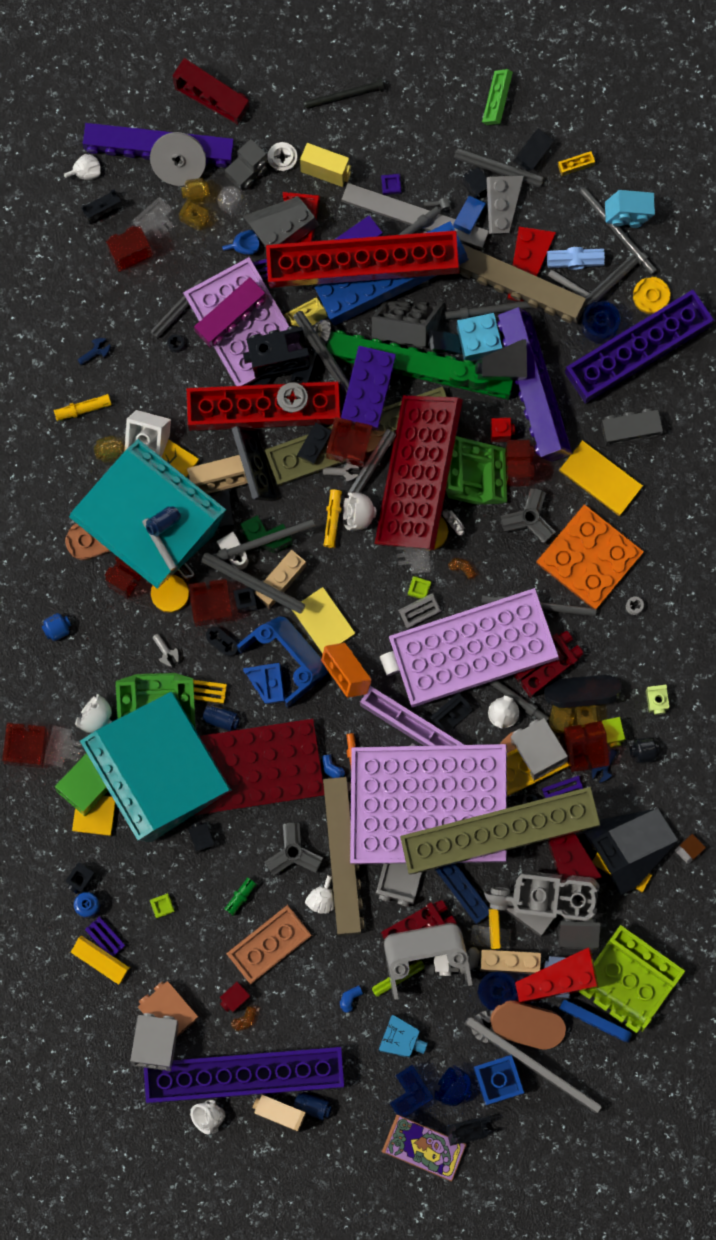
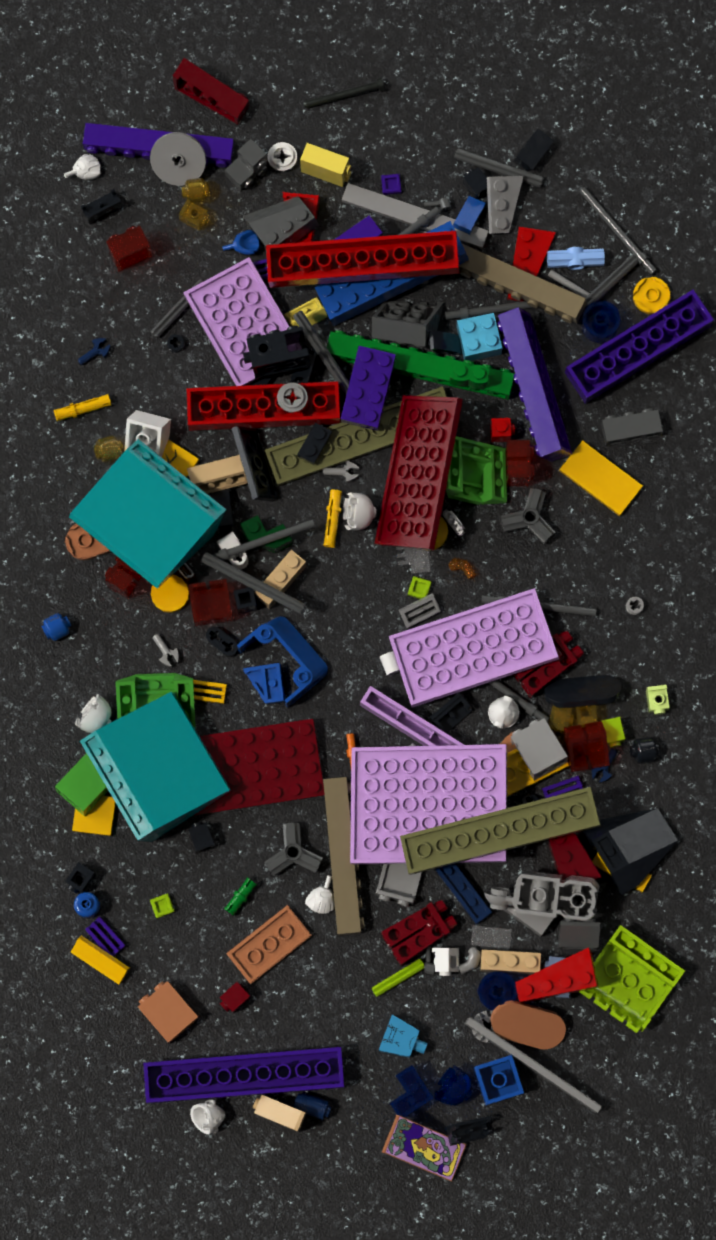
clear red piece [2,723,48,768] -> none
clear hinge [43,726,82,768] -> none
light grey brick [130,1013,179,1071] -> none
clear hinge [132,197,174,238] -> none
light grey bar [142,518,177,571] -> none
dark blue head [146,506,181,537] -> none
magenta brick [194,277,266,348] -> none
dark blue head [203,705,240,731] -> none
clear hair [217,186,247,216] -> none
clear orange arm [231,1006,256,1031] -> none
light yellow tile [291,587,355,654] -> none
light grey gear [311,319,331,347] -> none
orange brick [321,643,371,698] -> none
blue arm [322,754,345,778] -> none
clear red piece [326,417,372,467] -> none
blue arm [340,986,363,1013] -> none
dark grey axle [349,429,396,493] -> none
light grey windscreen [384,923,472,1000] -> none
black slope [475,339,527,380] -> none
bright green plate [482,69,513,125] -> none
yellow tile [489,909,501,949] -> none
orange piece [536,504,644,609] -> none
yellow piece [558,151,595,176] -> none
blue beam [559,1000,632,1043] -> none
medium azure brick [605,190,655,228] -> none
reddish brown piece [675,834,706,864] -> none

